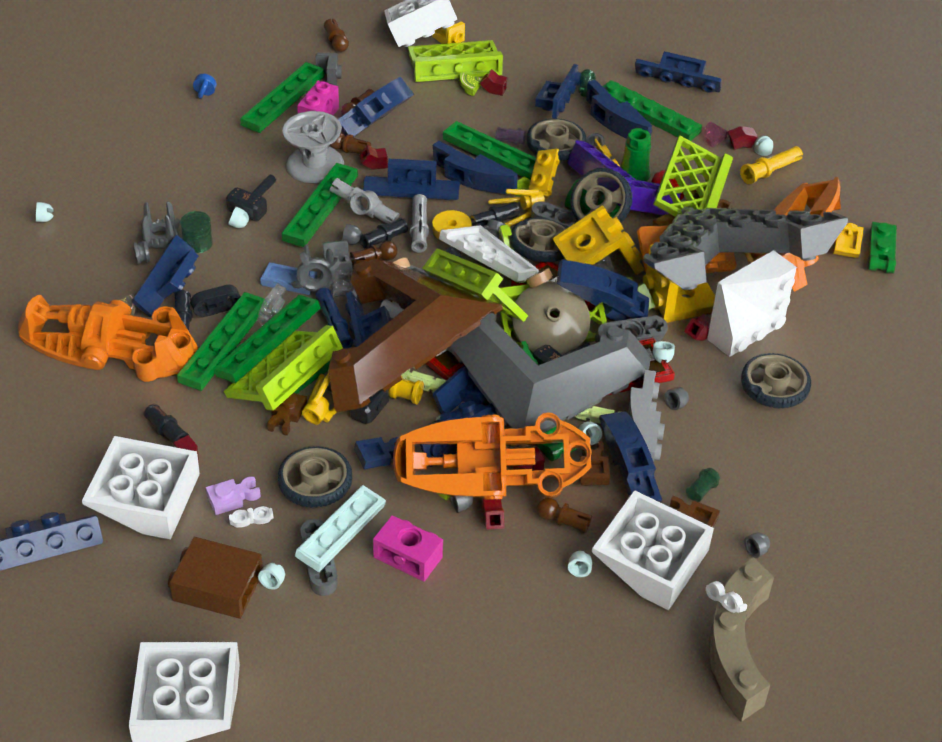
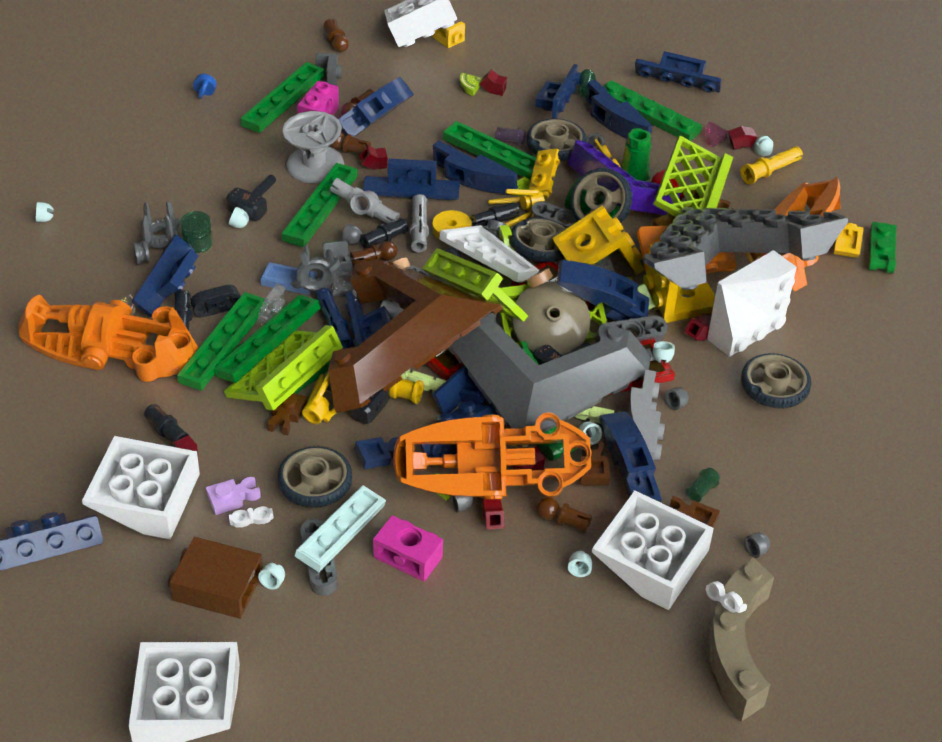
lime fence [408,40,503,82] -> none

